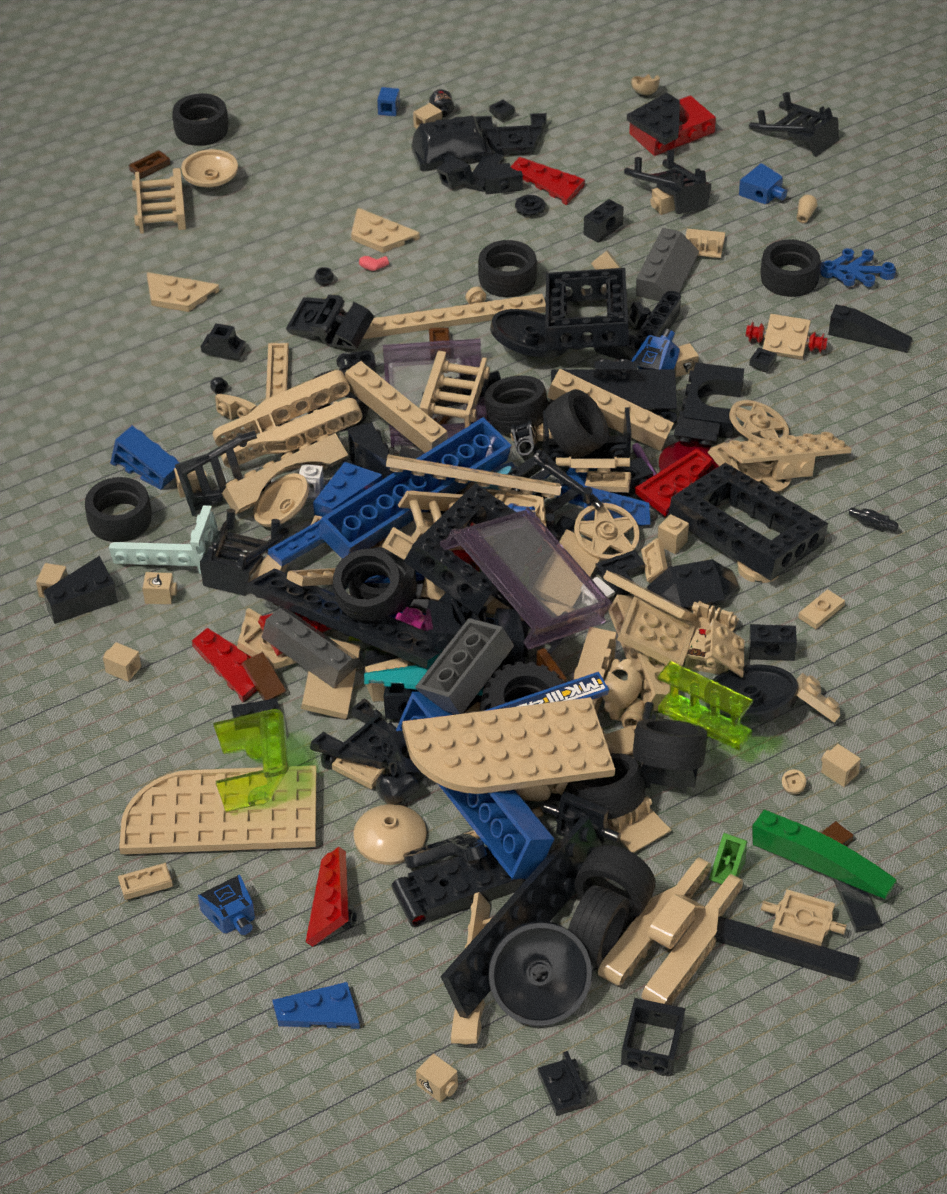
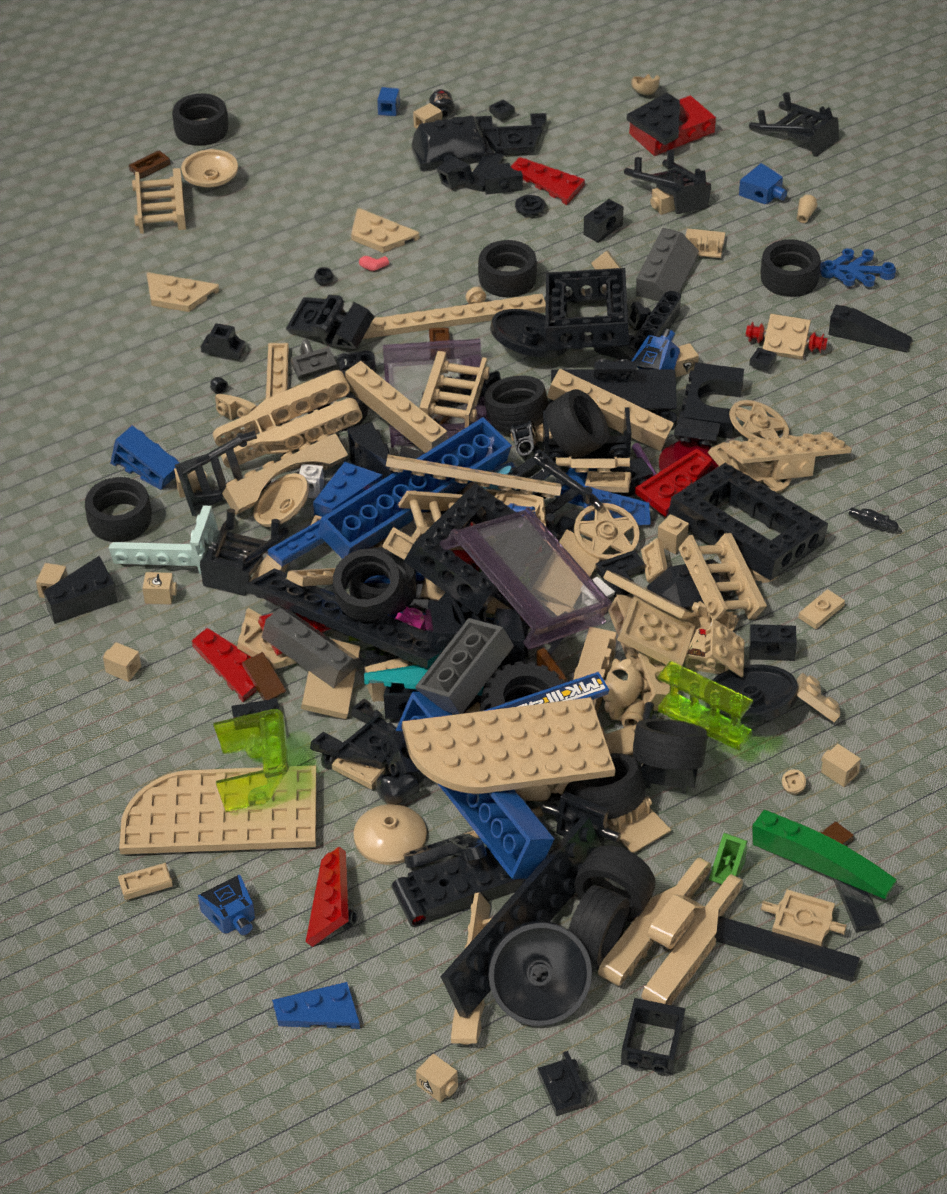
none -> dark grey plate [291,339,337,379]
none -> tan fence [678,533,767,621]

